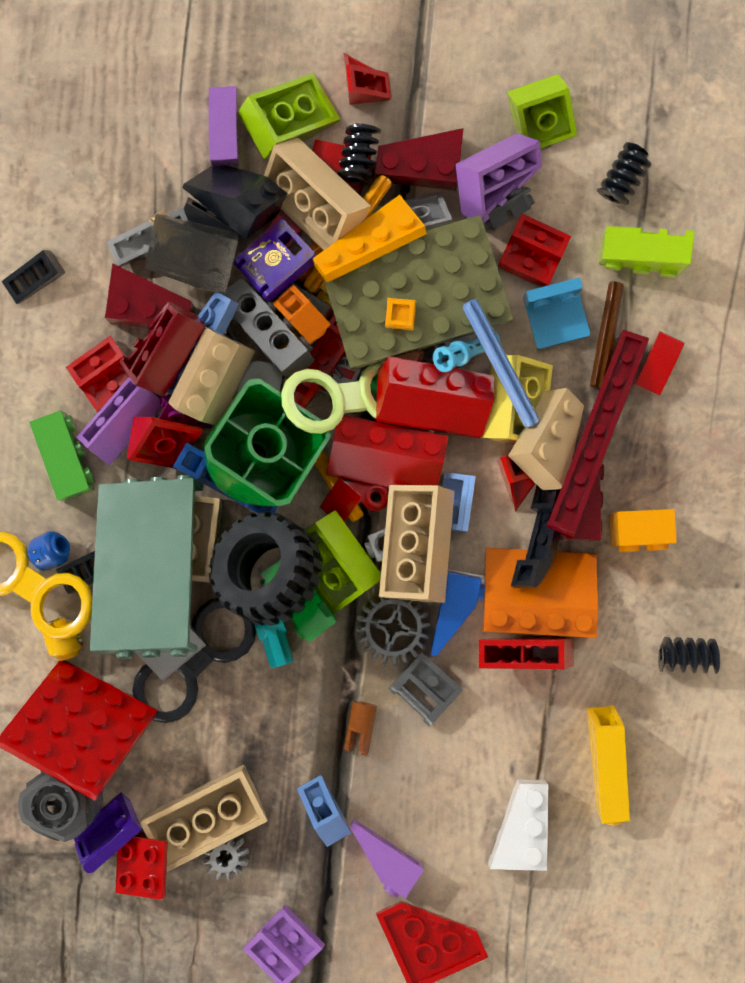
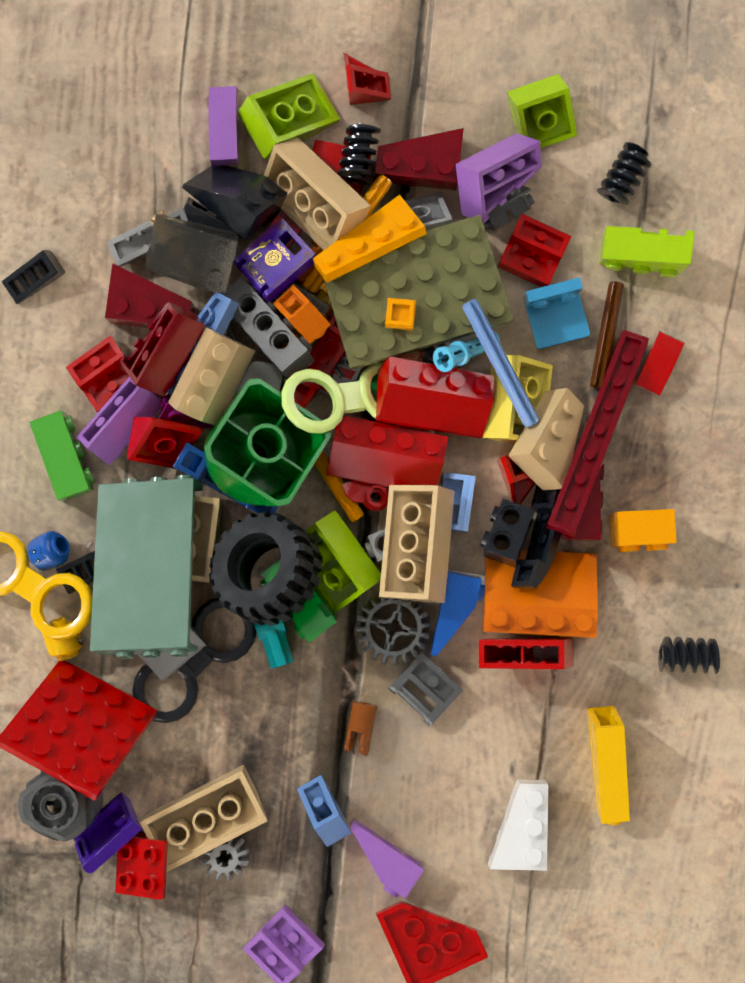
red sticker [320,477,362,523] -> none
none -> black brick [480,499,535,567]

